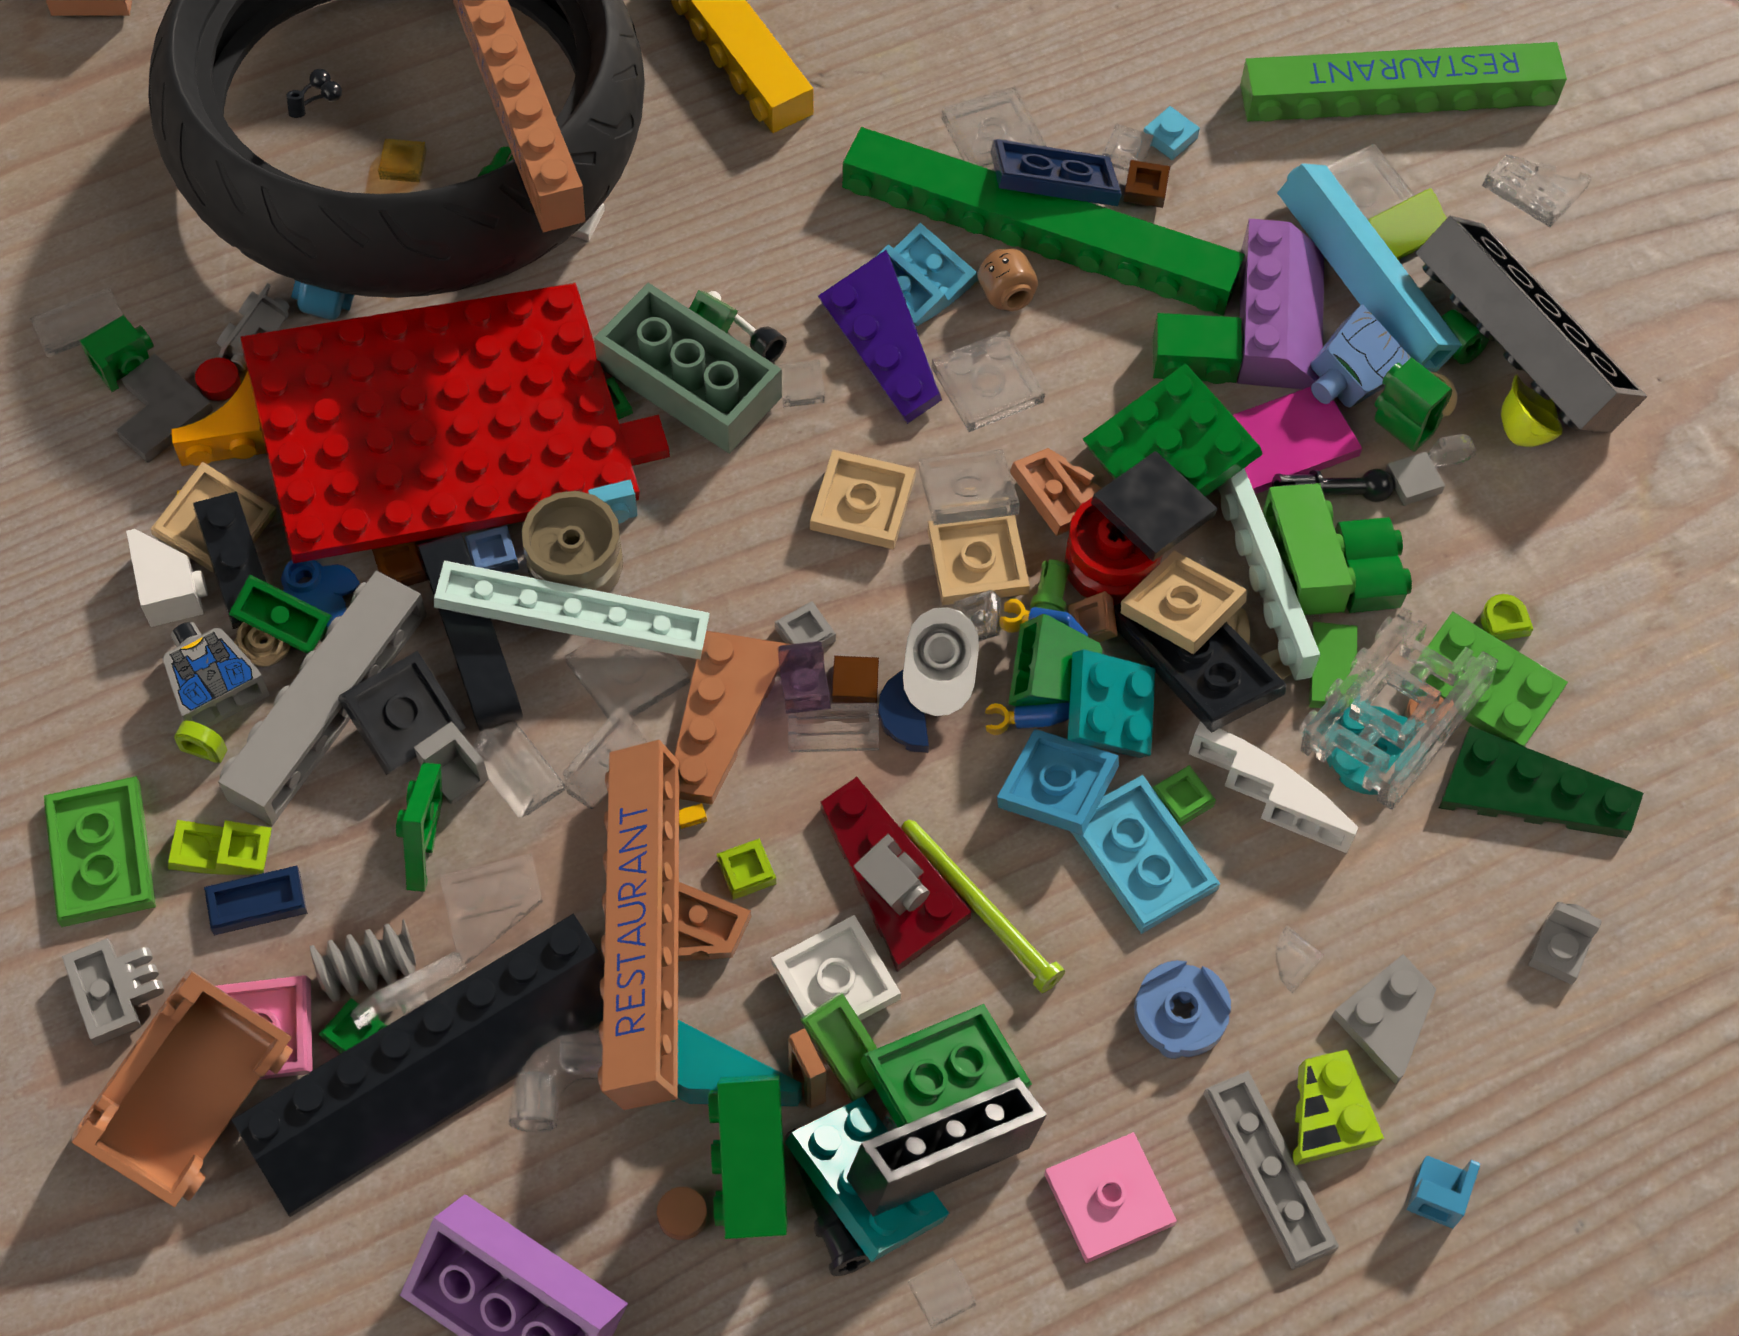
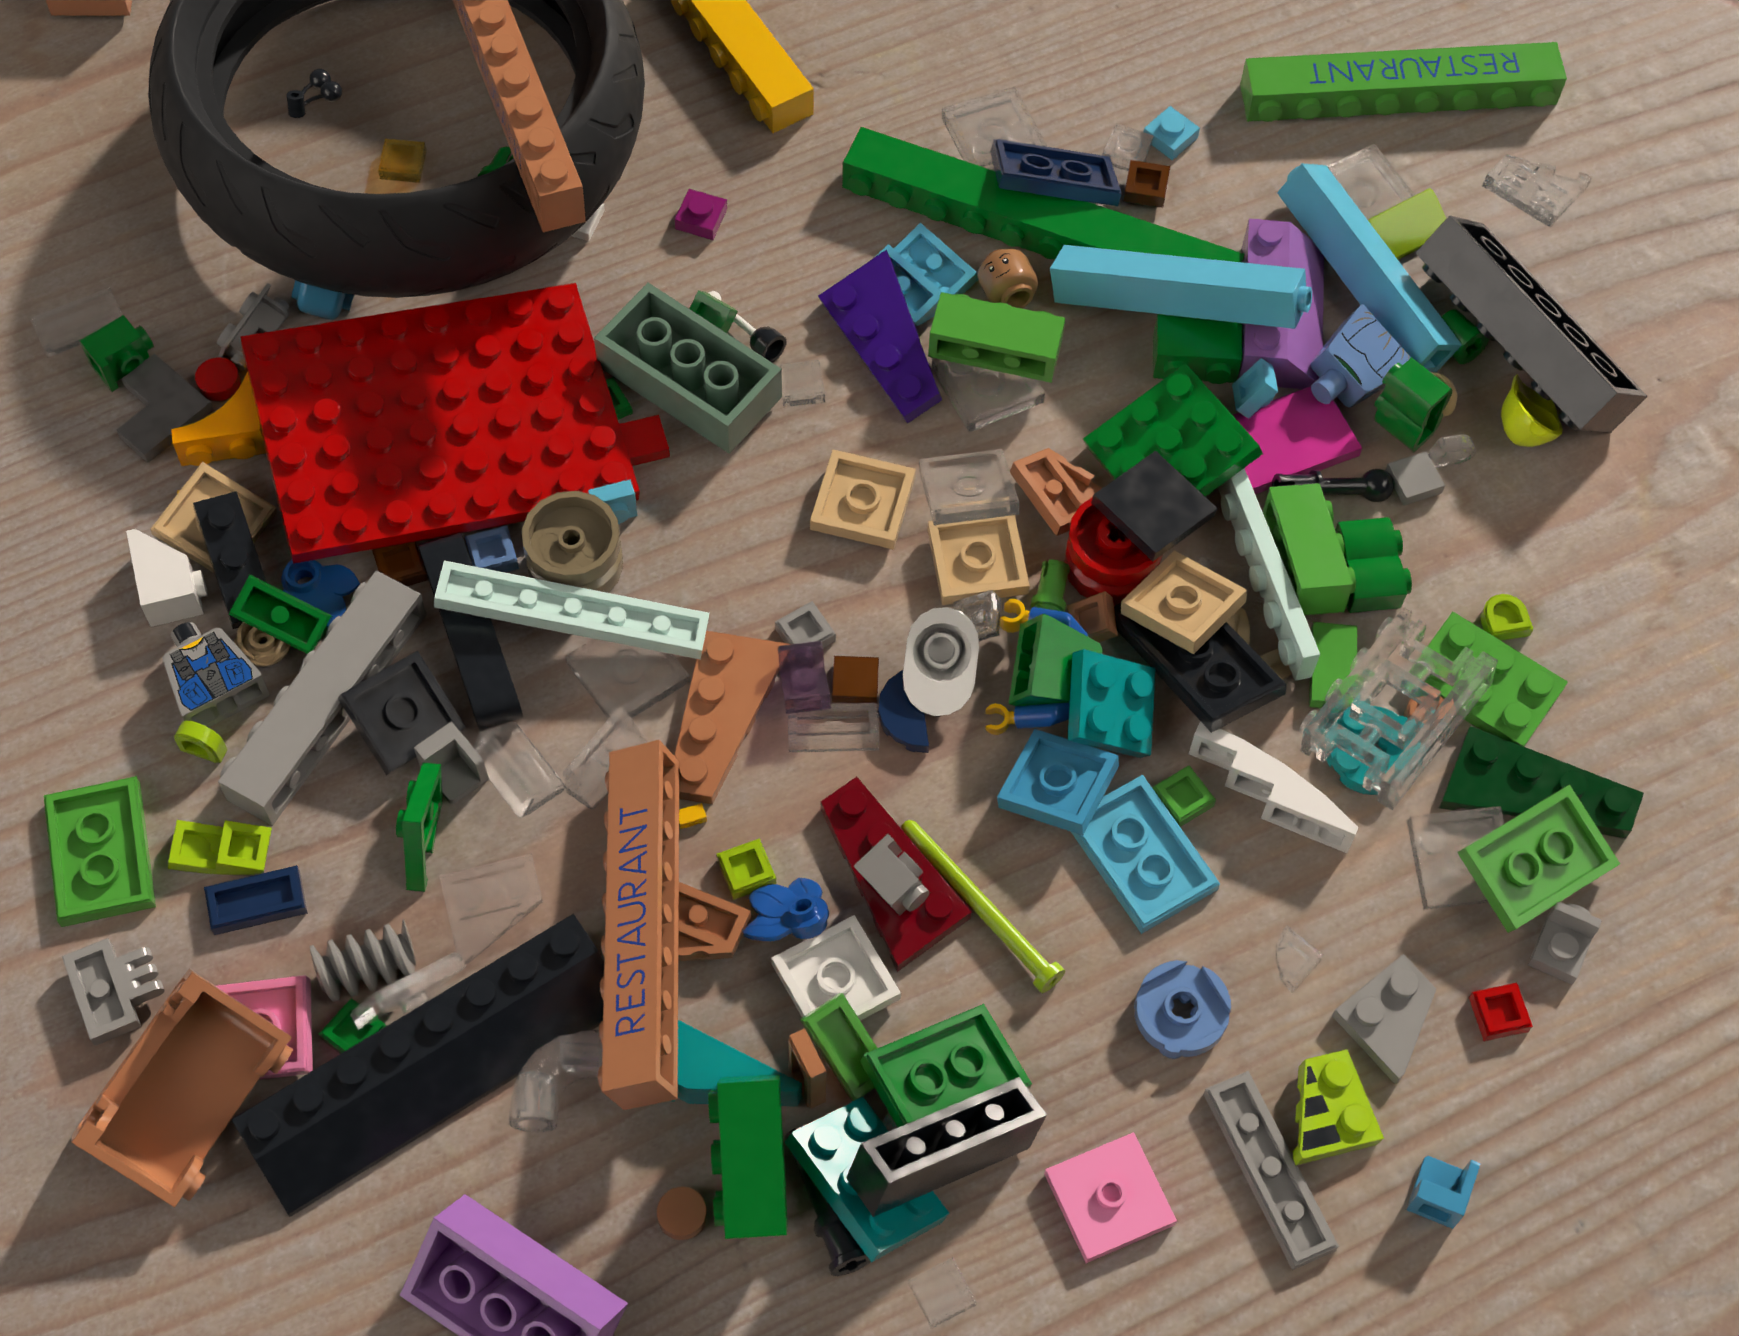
none -> magenta plate [674,189,727,240]
none -> blue plate [743,878,829,942]
none -> bright green brick [928,292,1065,383]
none -> medium azure brick [1050,245,1312,329]
none -> medium azure plate [1232,358,1278,419]
none -> clear plate [1407,806,1504,910]
none -> bright green plate [1457,785,1620,933]
none -> red tile [1469,983,1533,1041]

